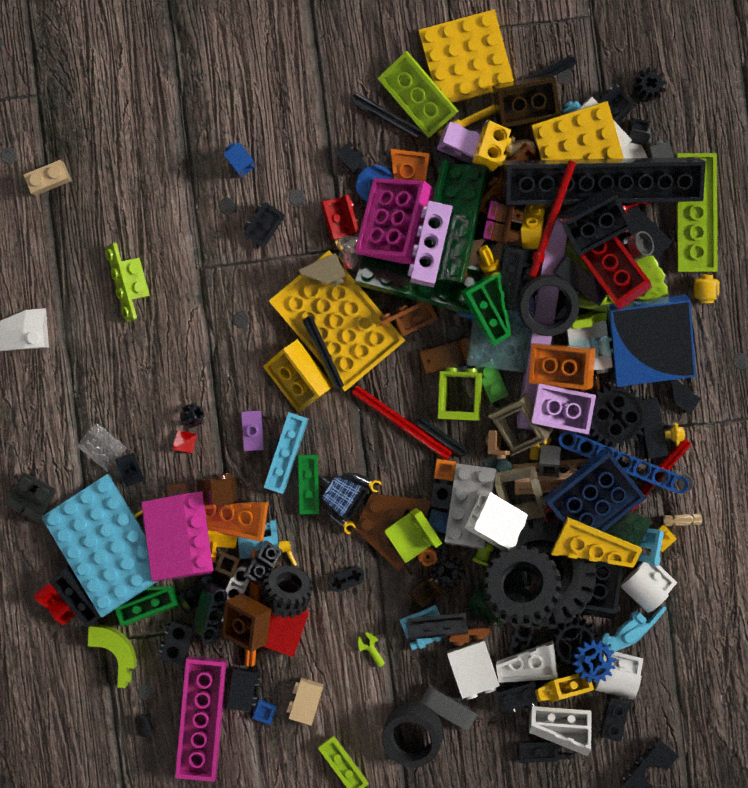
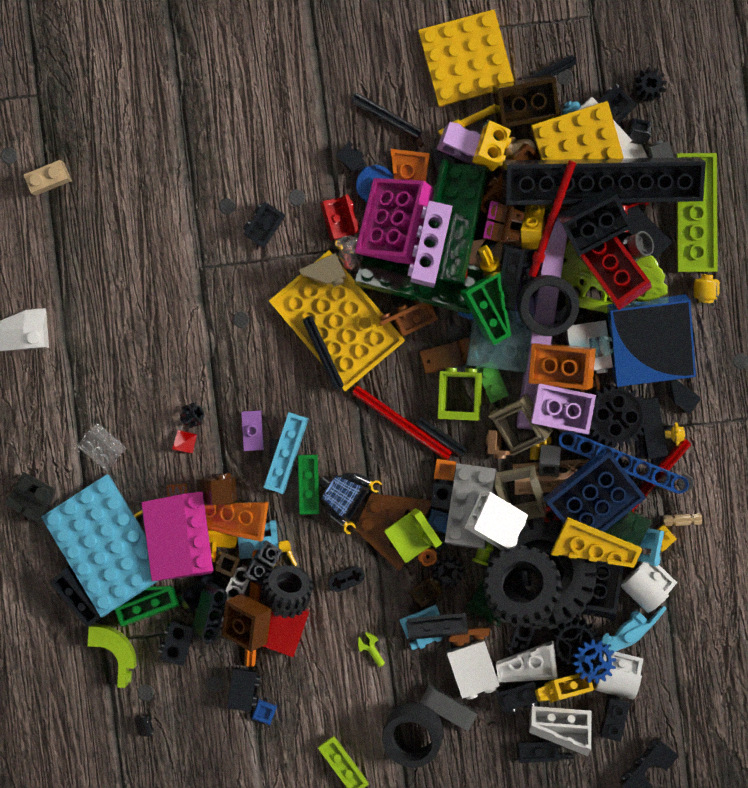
red brick [34,583,76,625] -> none
lime bracket [106,243,150,322] -> none
black bracket [115,452,144,487] -> none
dark pink brick [175,656,228,782] -> none
blue brick [224,142,256,177] -> none
yellow slope [263,339,333,413] -> none
tan brick [287,678,324,726] -> none
lime plate [377,51,459,138] -> none
clear light blue plate [495,459,513,472] -> none
black tile [553,256,607,306] -> none
lime tile [570,310,608,329] -> none

